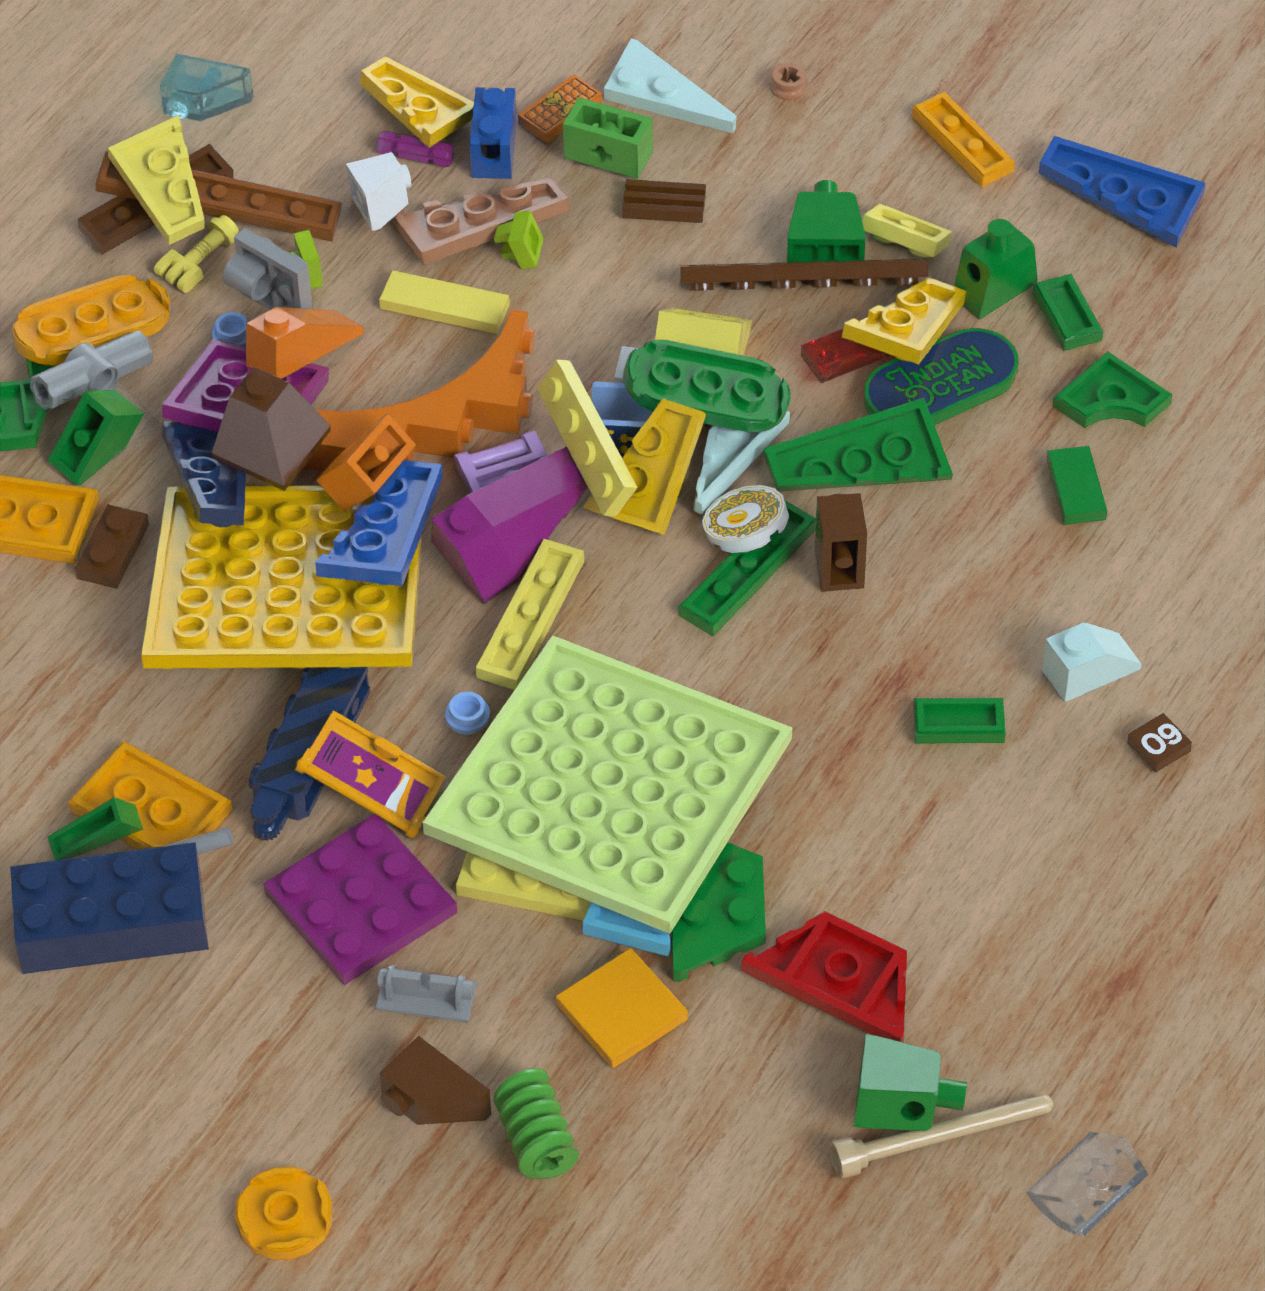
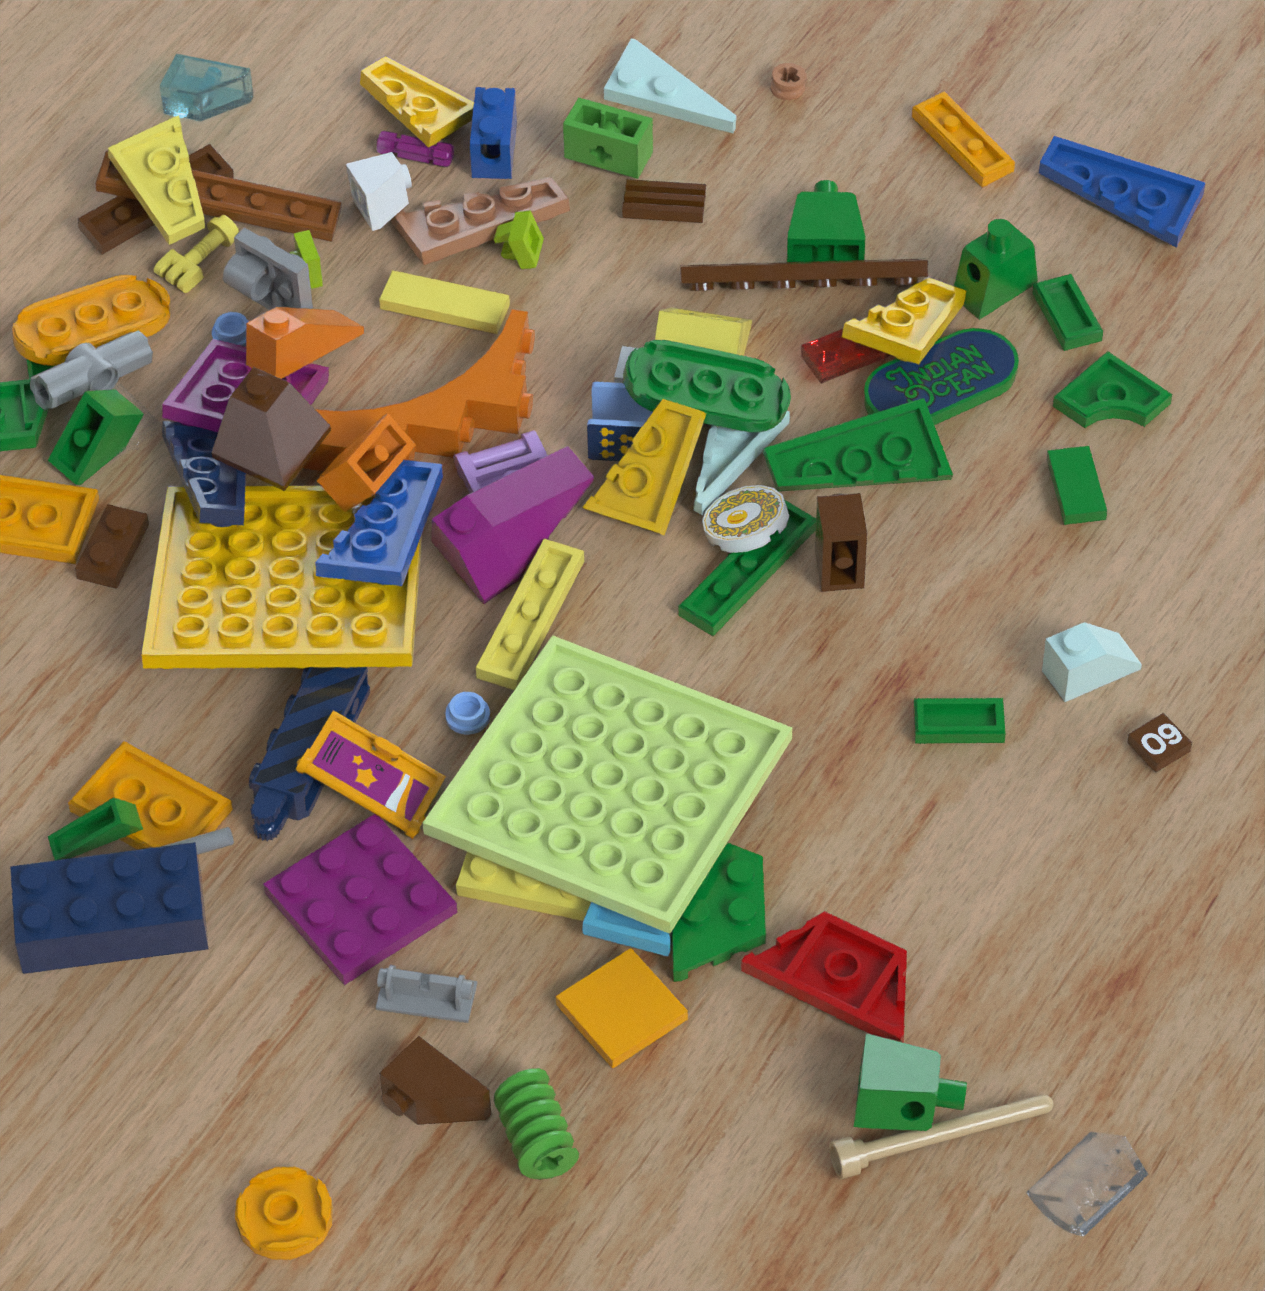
orange tile [518,74,602,144] -> none
light yellow plate [537,360,637,516] -> none
light yellow plate [862,204,953,257] -> none

